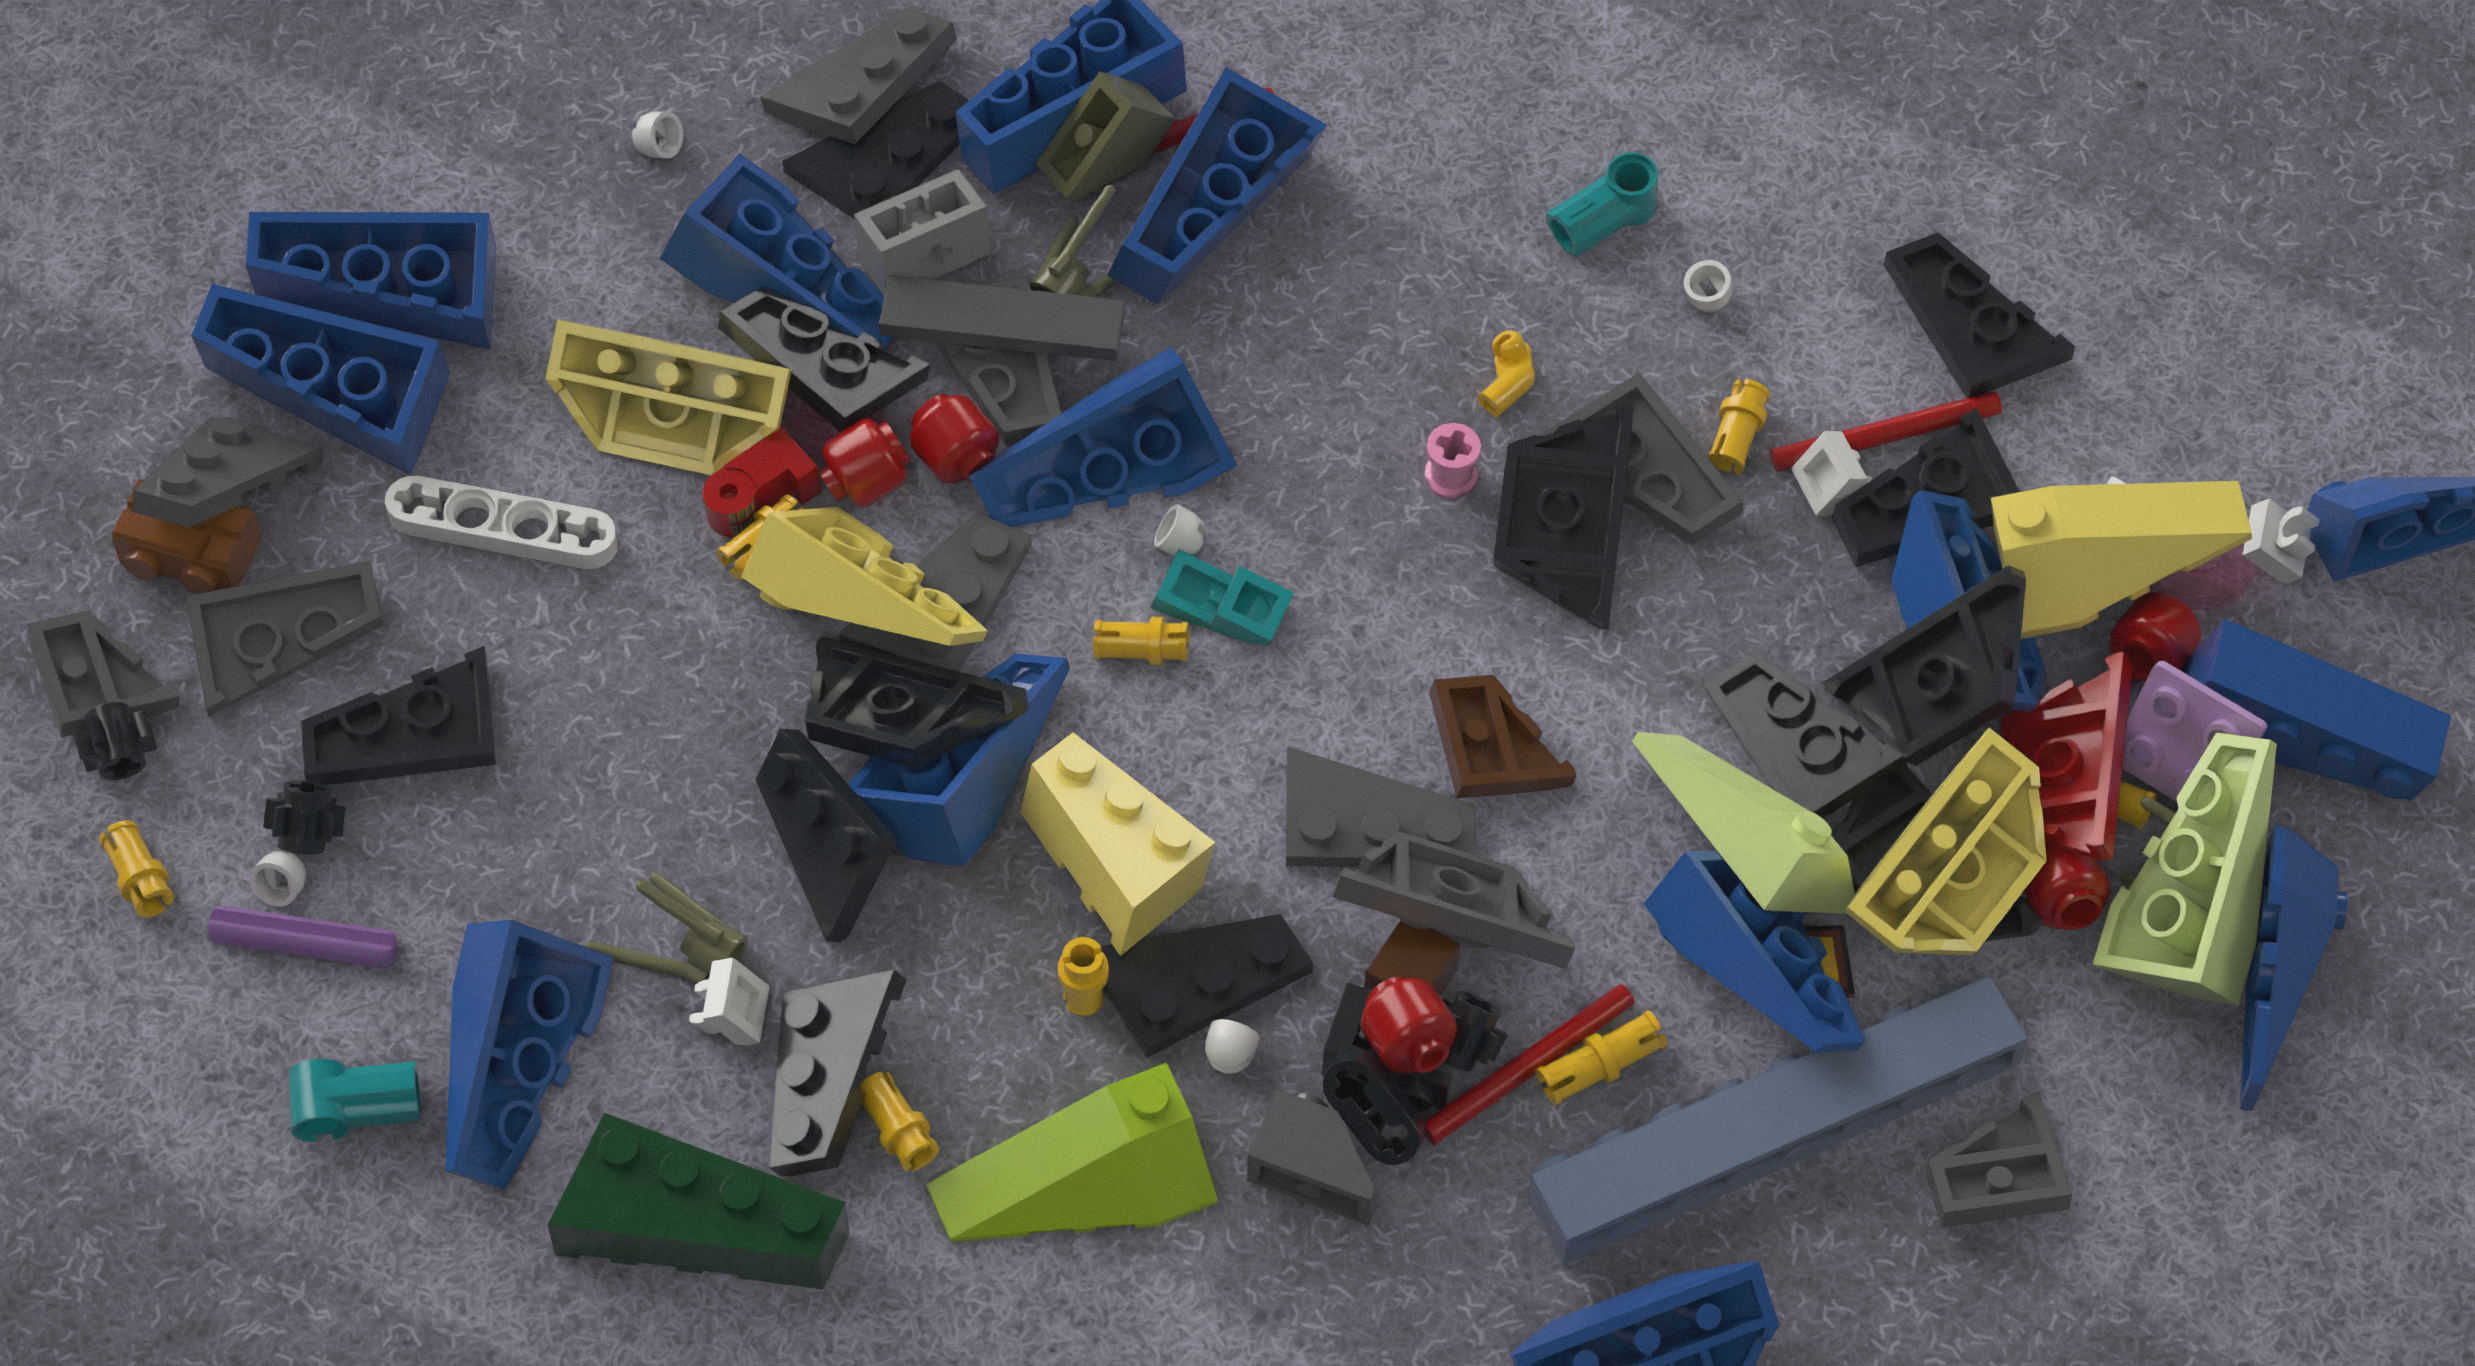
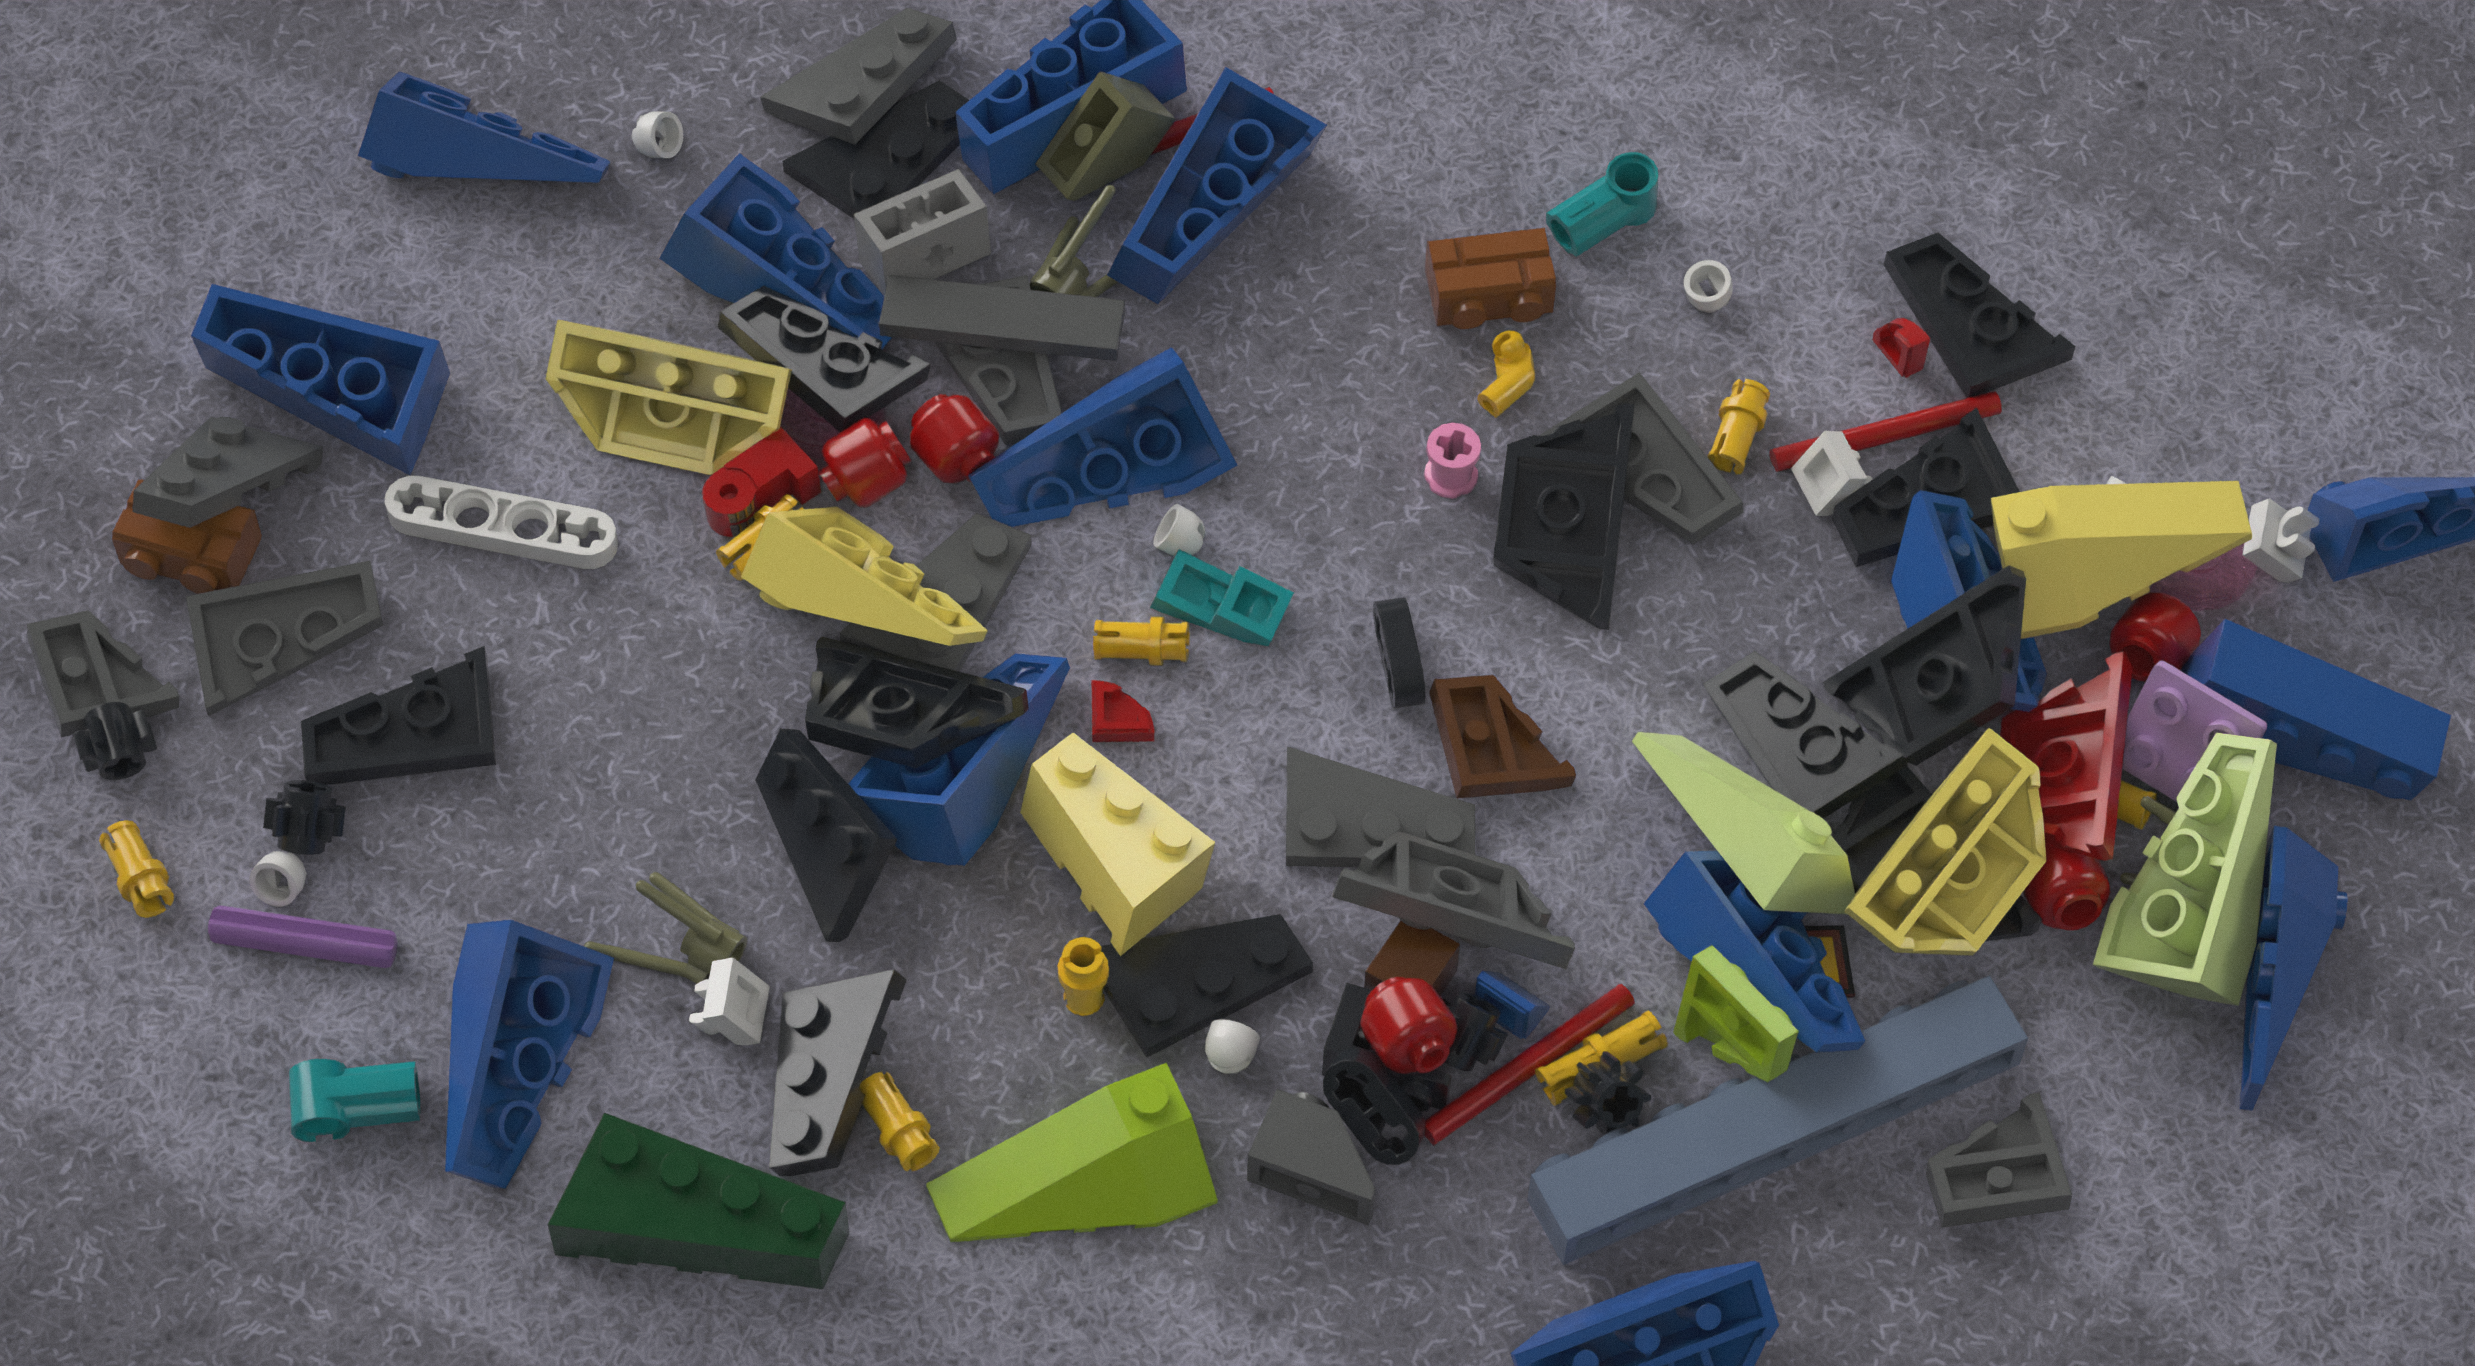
blue wedge [245,212,497,350] -> none
none -> blue wedge [358,71,610,183]
none -> red tile [1091,680,1154,742]
none -> black beam [1373,597,1426,708]
none -> dark orange brick [1425,228,1556,329]
none -> blue slope [1475,970,1550,1039]
none -> black gear [1564,1051,1651,1135]
none -> lime wing [1673,945,1798,1082]
none -> red tile [1872,318,1930,378]

